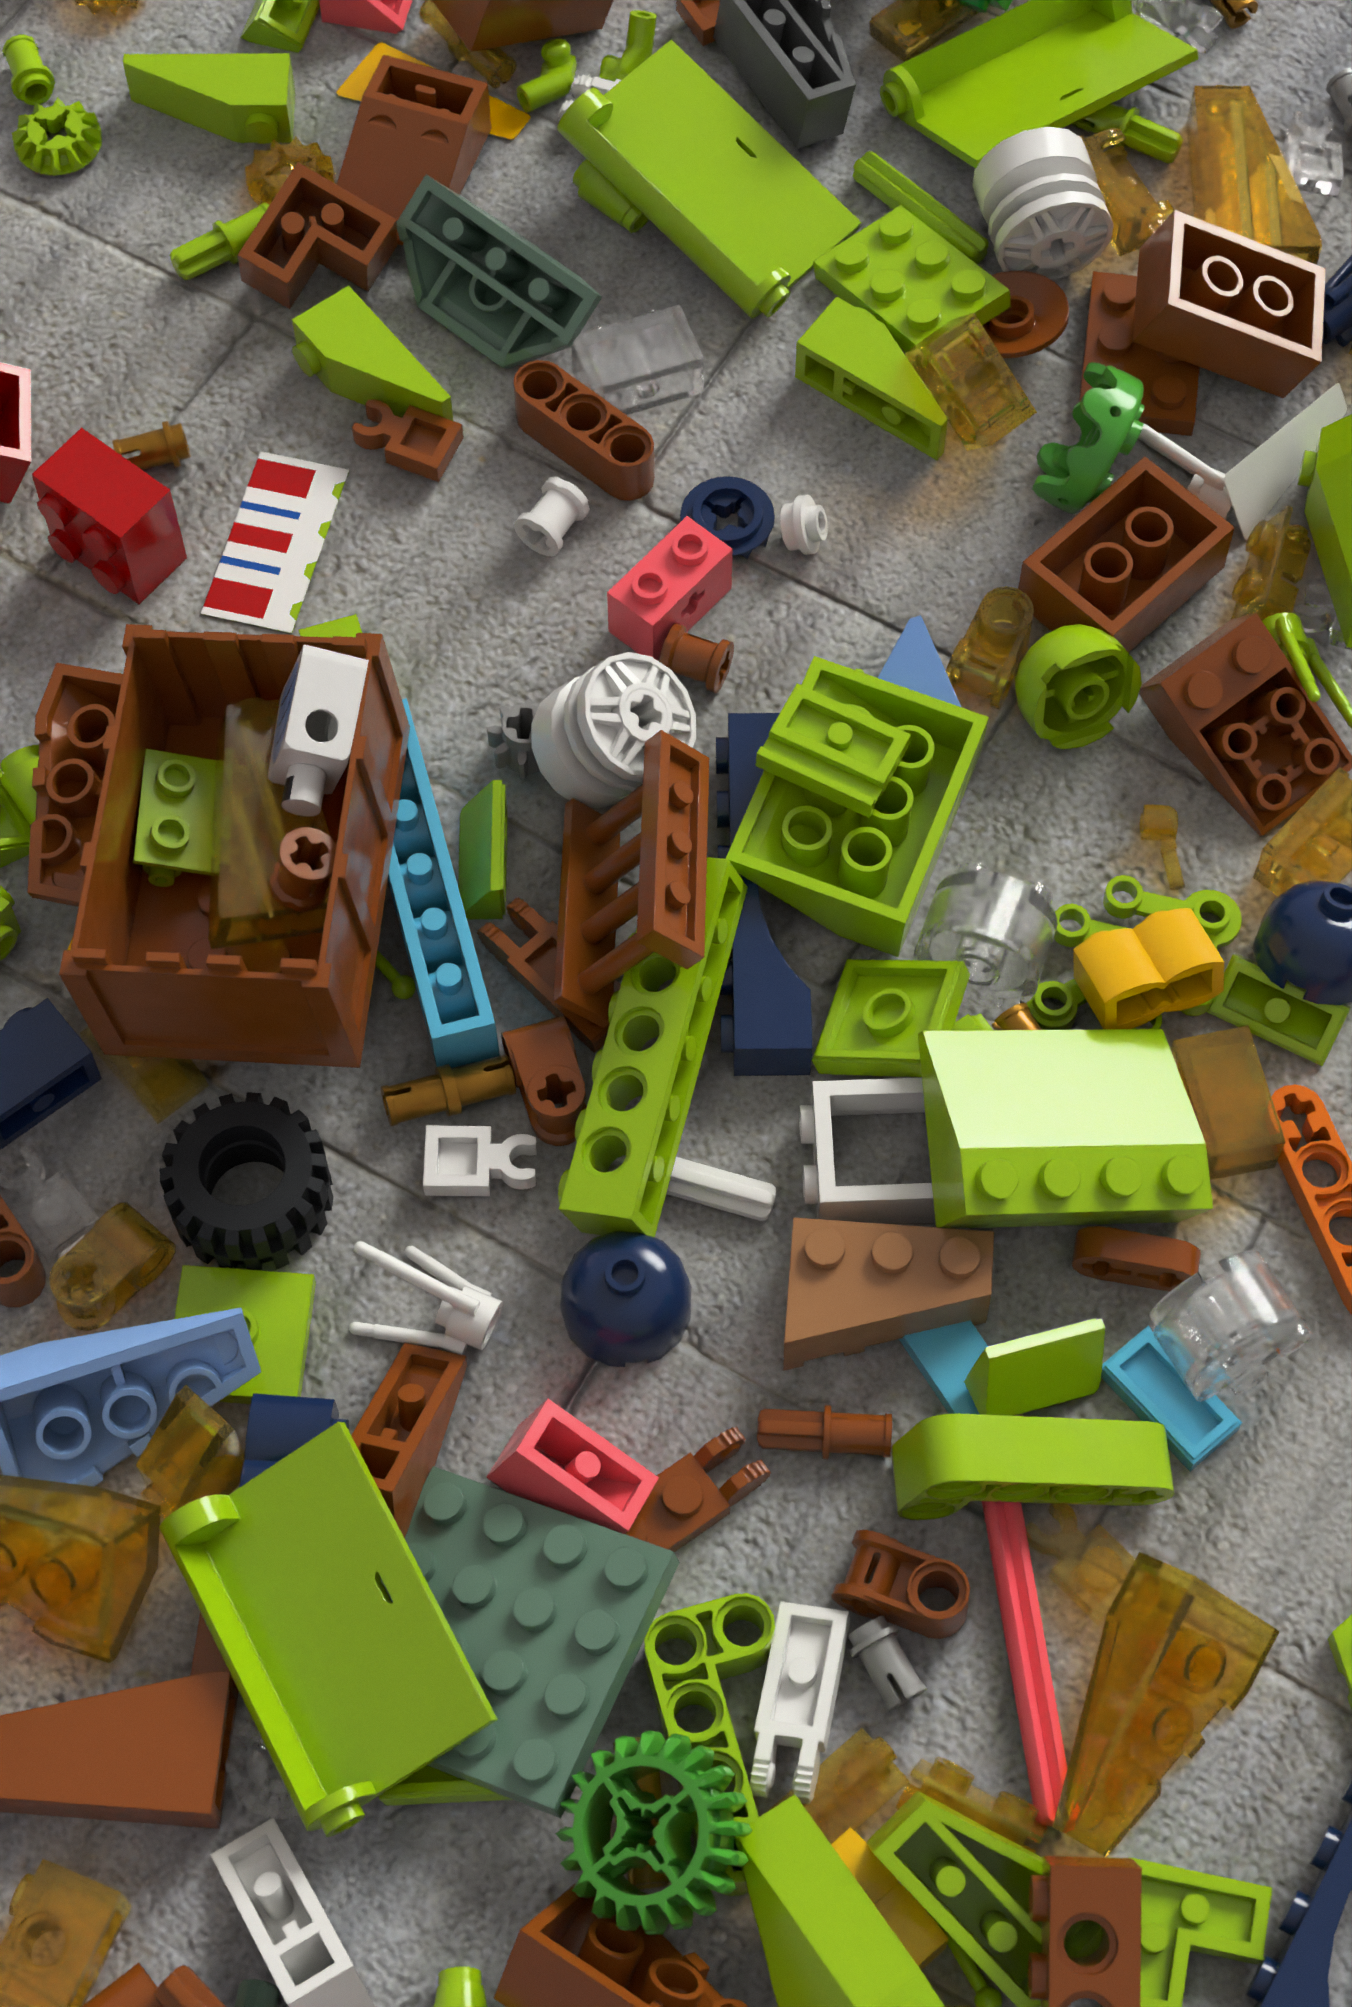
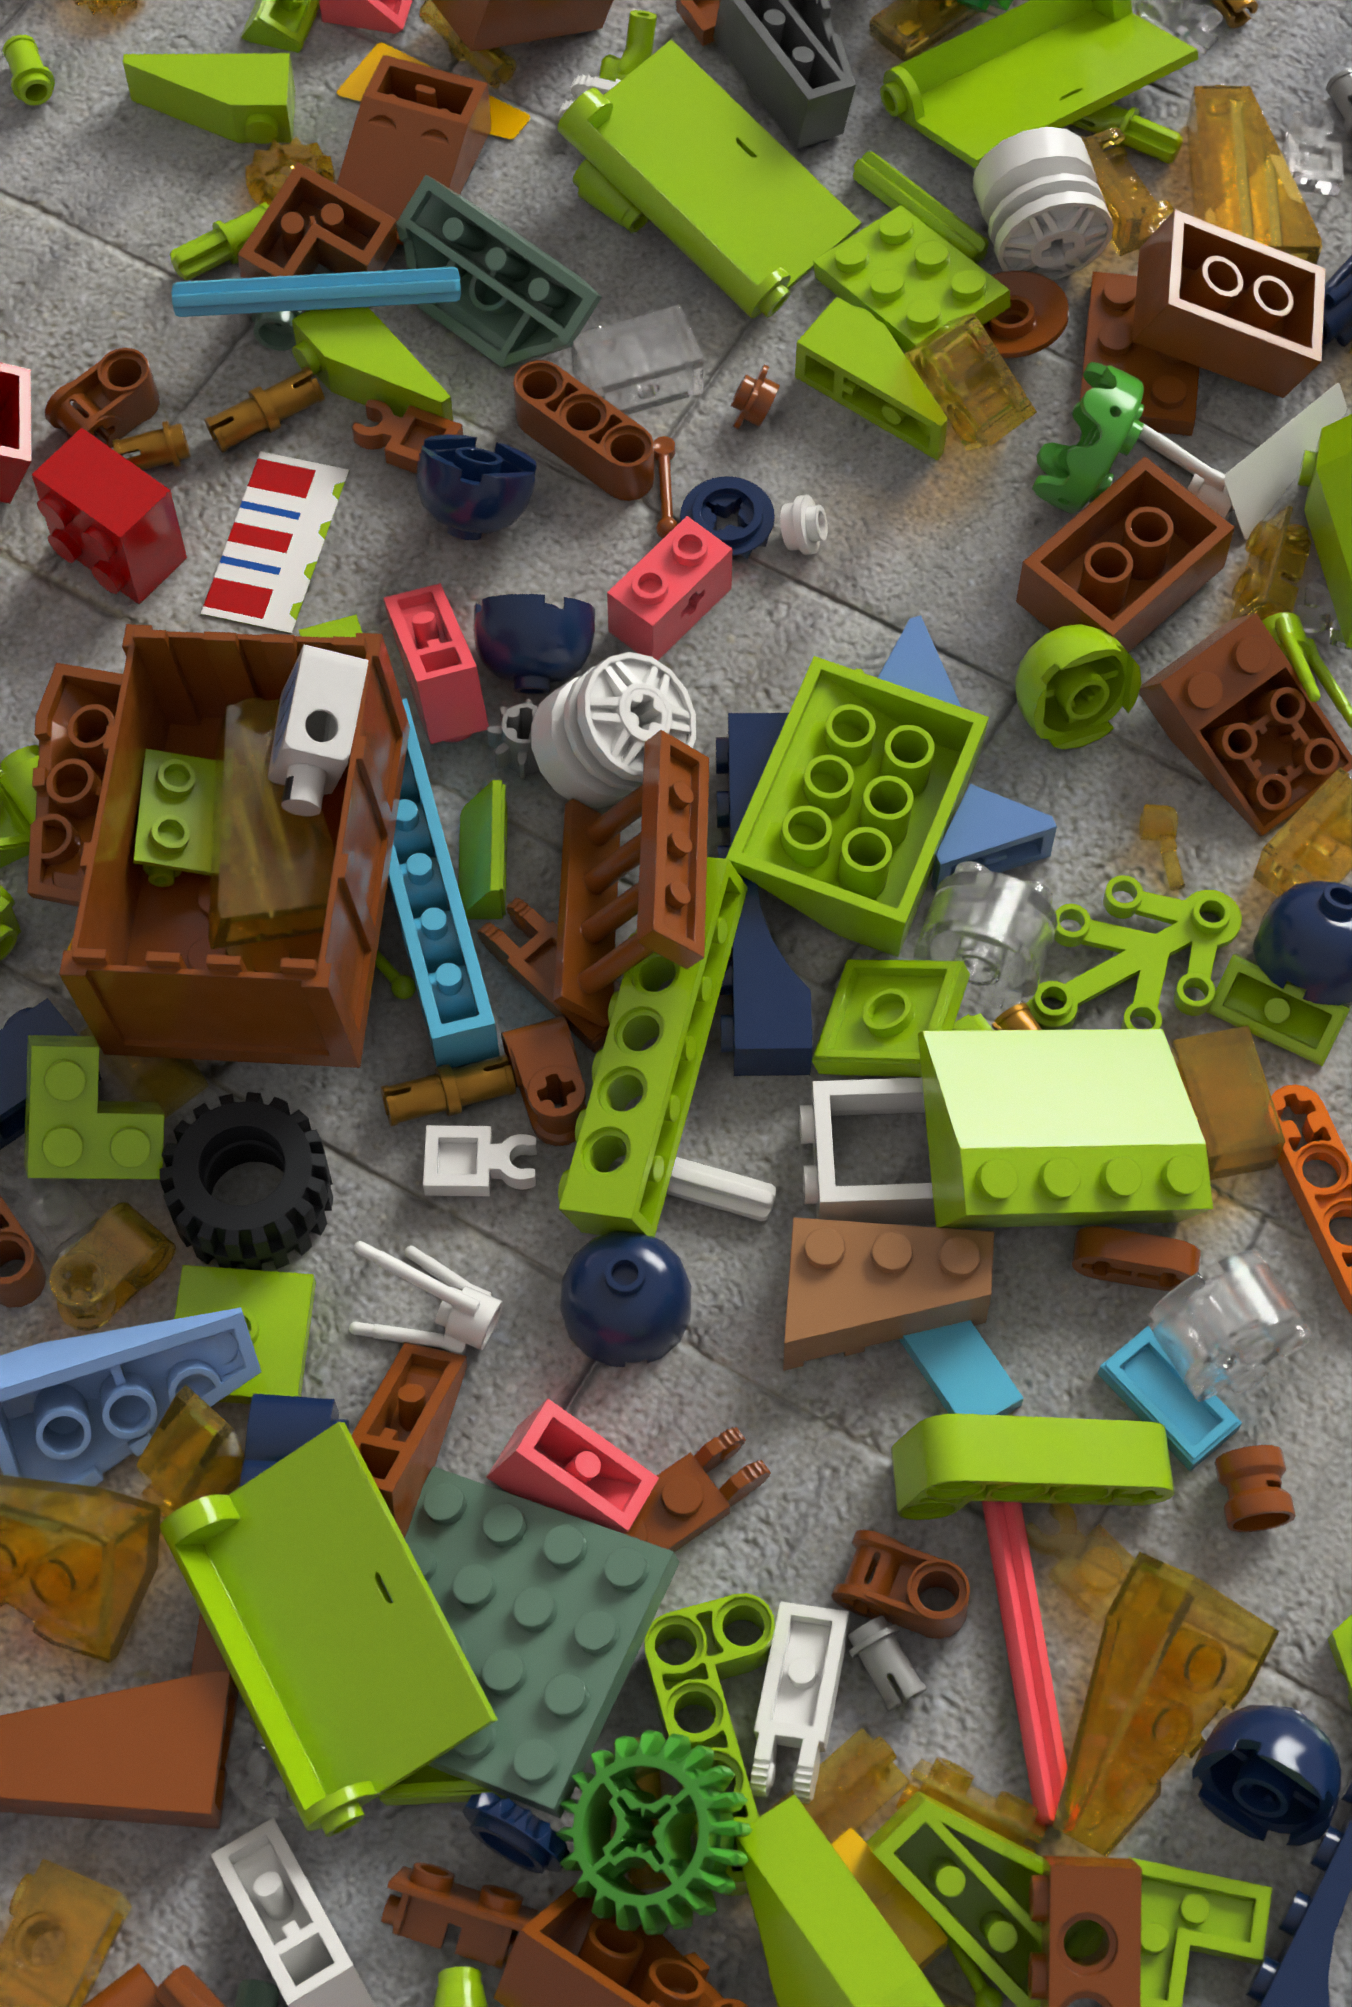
lime gear [11,97,102,175] -> none
dark orange bush [268,827,336,912] -> none
white bush [514,477,590,557] -> none
lime arm [516,39,577,112] -> none
dark orange bush [659,623,734,693] -> none
lime plate [755,683,911,818] -> none
dark orange axle [757,1405,892,1459] -> none
clear yellow piece [946,586,1034,710] -> none
lime slope [964,1318,1105,1416] -> none
yellow brick [1073,908,1224,1029] -> none
none -> lime brick [24,1035,165,1180]
none -> dark orange piece [45,348,160,448]
none -> medium azure axle [172,267,461,317]
none -> pearl gold pin [204,366,325,453]
none -> sand green plate [251,311,303,351]
none -> dark orange hinge [381,1862,539,1970]
none -> coral slope [383,583,489,744]
none -> dark blue cylinder [416,434,537,541]
none -> dark blue gear [463,1792,570,1874]
none -> dark blue cylinder [473,594,595,695]
none -> dark orange hinge [653,436,678,539]
none -> dark orange plate [730,364,780,429]
none -> medium blue slope [931,784,1057,894]
none -> dark blue cylinder [1192,1705,1341,1846]
none -> dark orange wheel [1215,1445,1296,1532]

